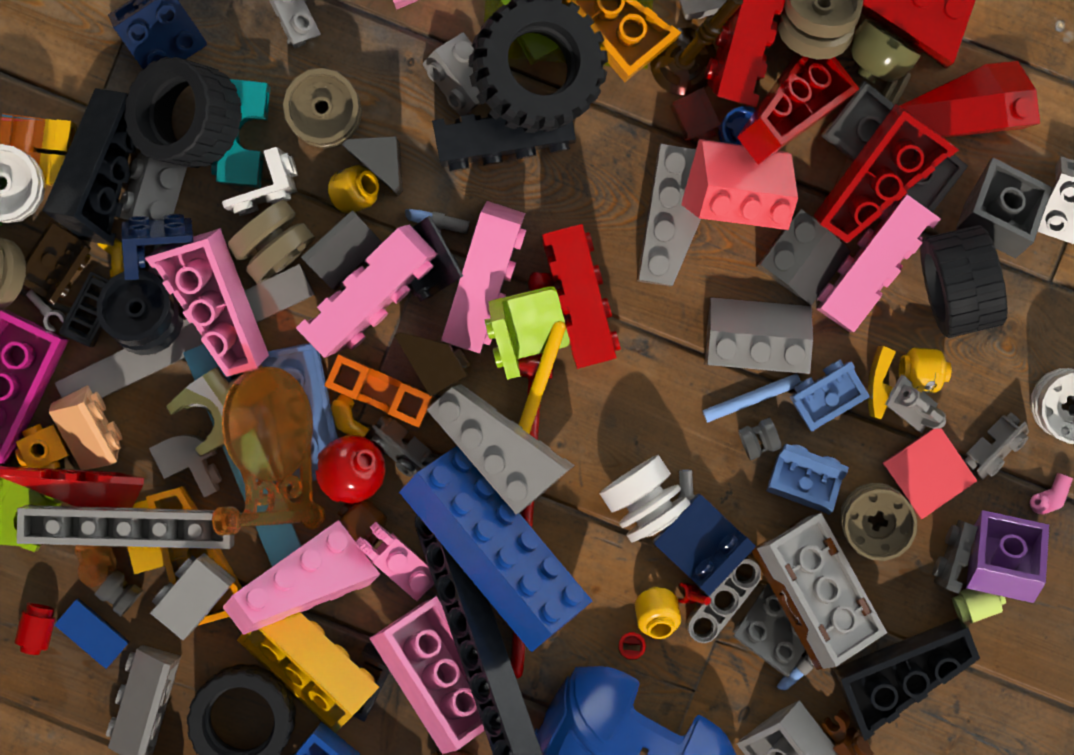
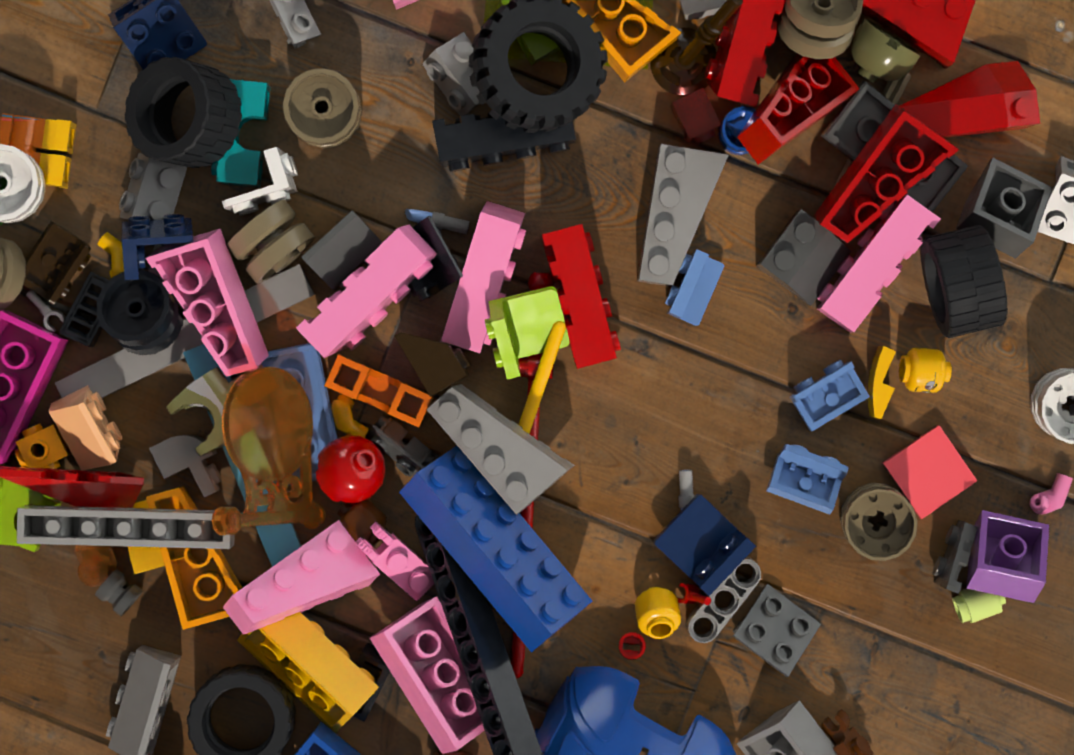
red brick [14,603,56,655] -> none
black wedge [42,88,136,246] -> none
blue tile [55,598,130,669] -> none
light grey brick [150,553,236,640] -> none
yellow head [328,165,379,214] -> none
dark grey slope [342,136,403,196] -> none
white wheel [599,455,691,543] -> none
coral slope [681,139,798,230] -> none
light blue bar [702,373,801,423] -> none
light grey slope [704,297,813,374] -> none
dark grey wheel [738,417,782,461] -> none
light grey piece [752,513,887,670] -> none
piece [777,654,814,690] -> none
black wedge [833,618,980,741] -> none
light grey hinge [885,374,946,433] -> none
light grey hinge [964,412,1029,480] -> none
none -> medium blue bracket [665,249,724,326]

